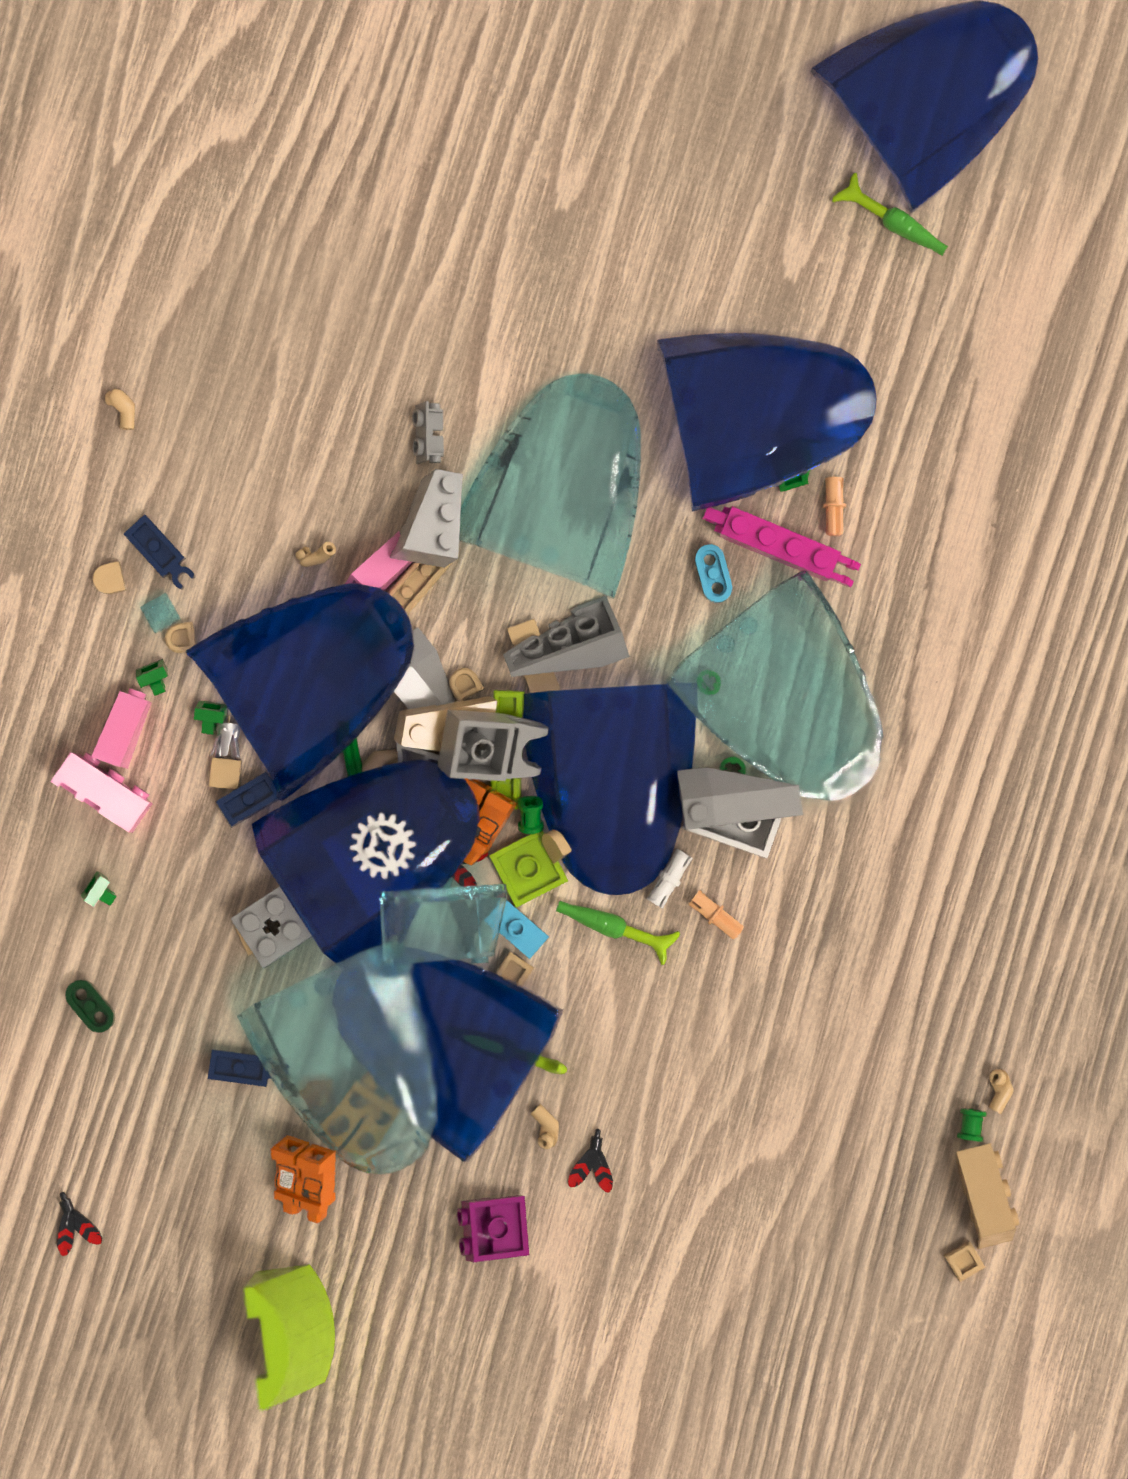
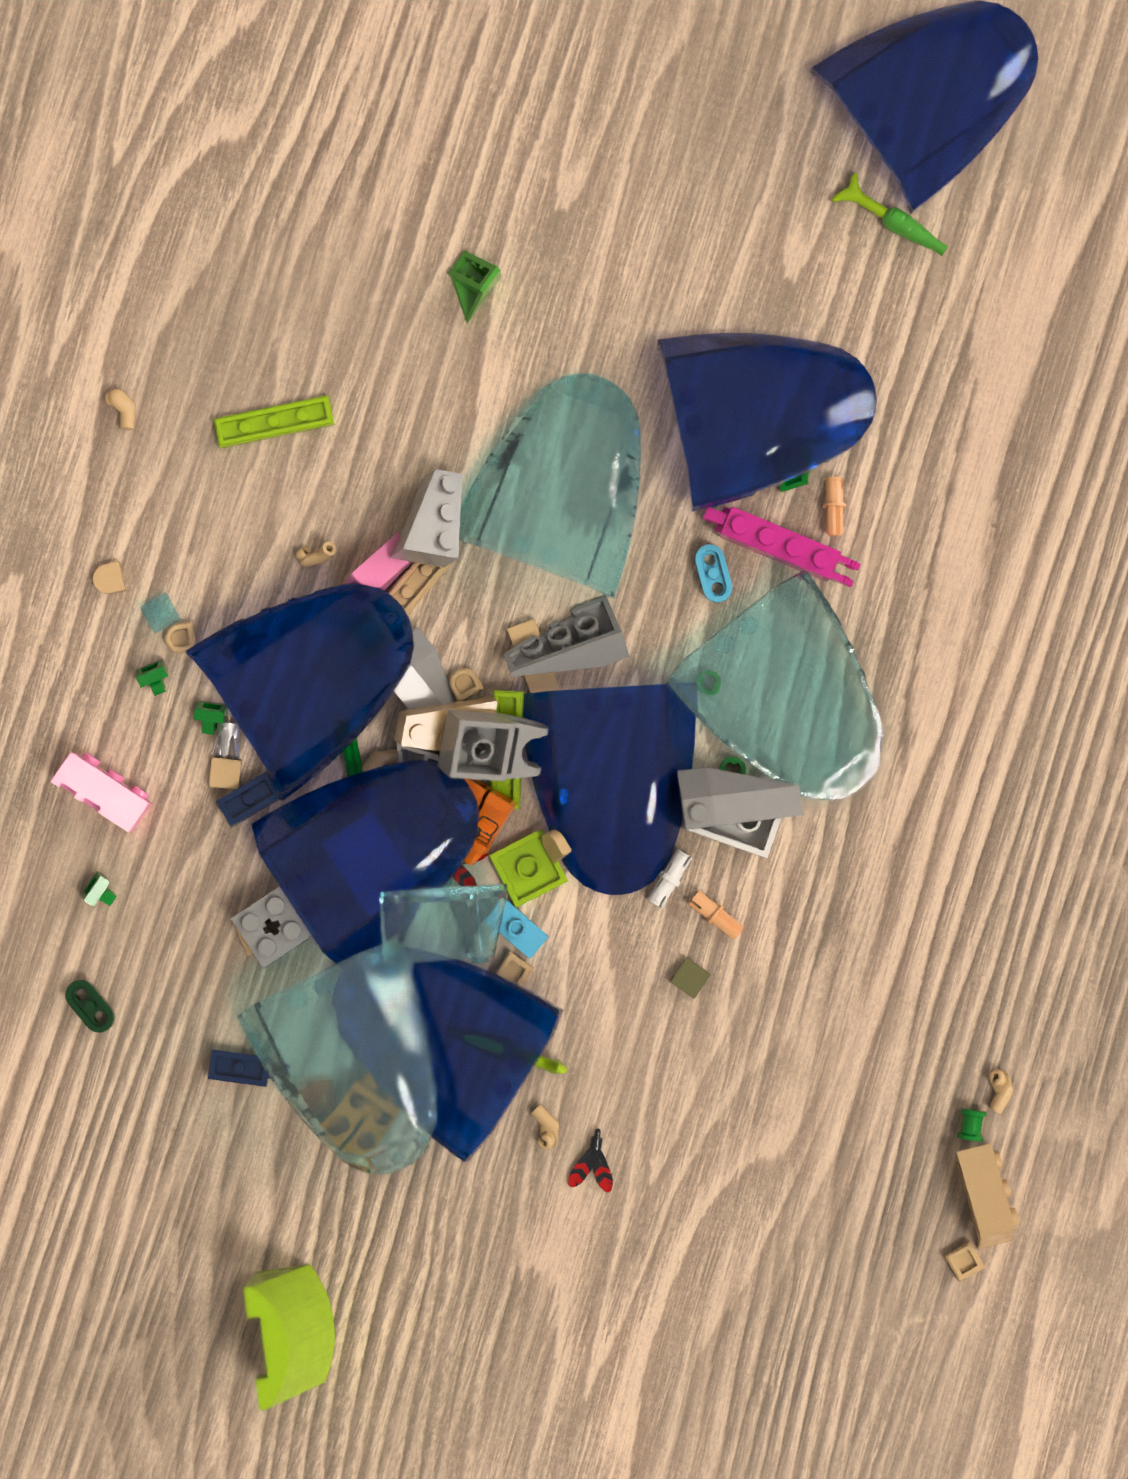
piece [57,1192,102,1256] -> none
bright pink slope [92,688,152,769] -> none
dark blue plate [124,515,196,590] -> none
orange hips [271,1135,336,1223] -> none
white gear [350,813,416,879] -> none
light grey hinge [412,401,444,464] -> none
magenta plate [457,1195,529,1263] -> none
green bush [517,796,544,834] -> none
bright green piece [556,901,680,965] -> none
none -> lime tile [214,395,335,449]
none -> bright green slope [447,250,501,324]
none -> olive tile [670,958,711,999]

